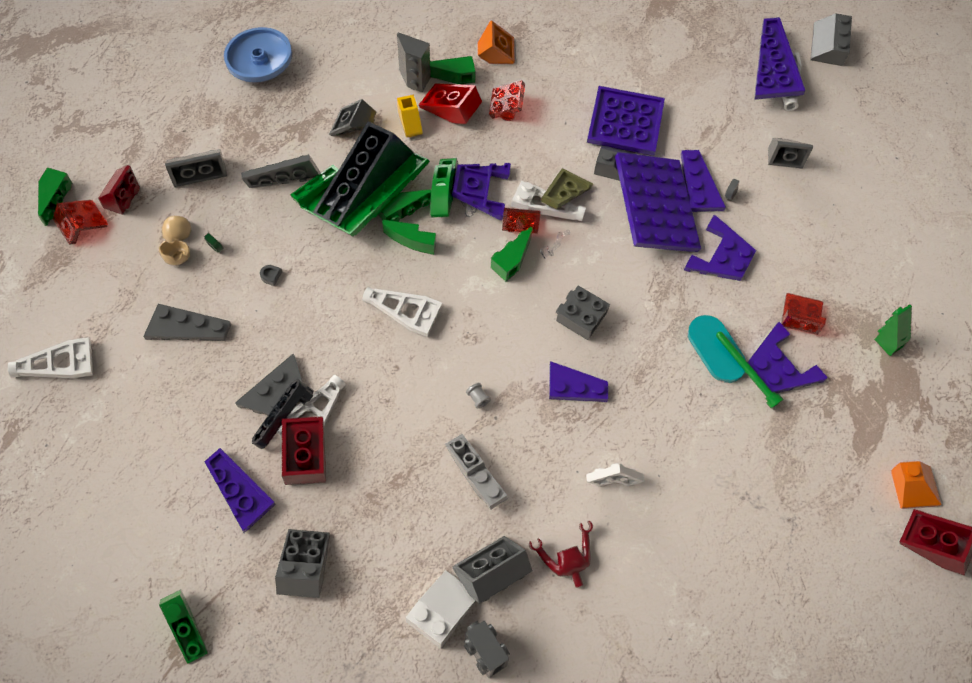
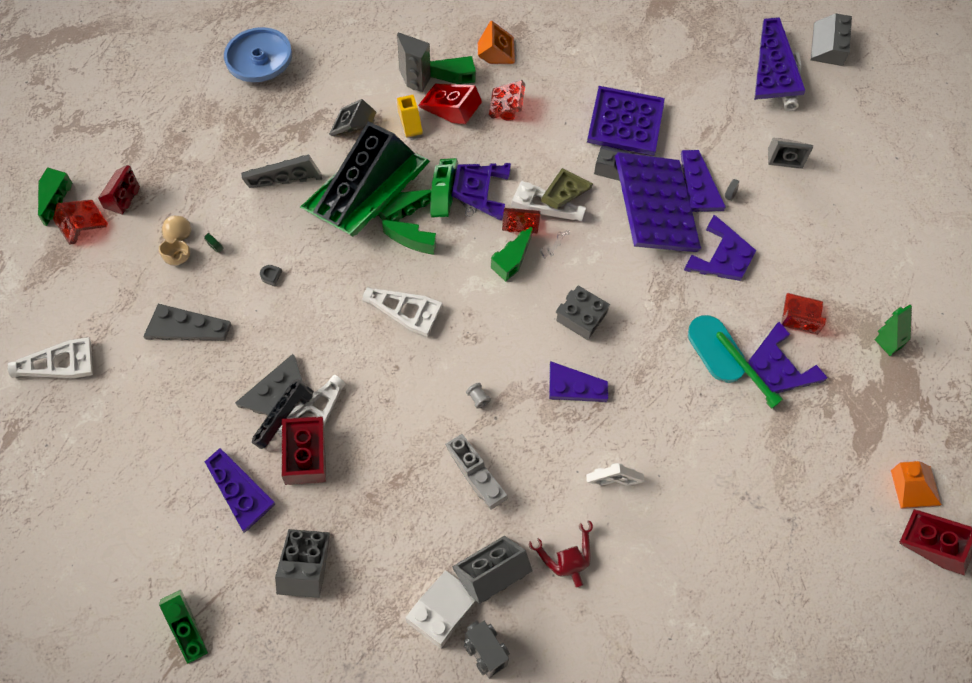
dark grey slope [165,149,227,187] -> none
green tile [290,165,339,206] -> none

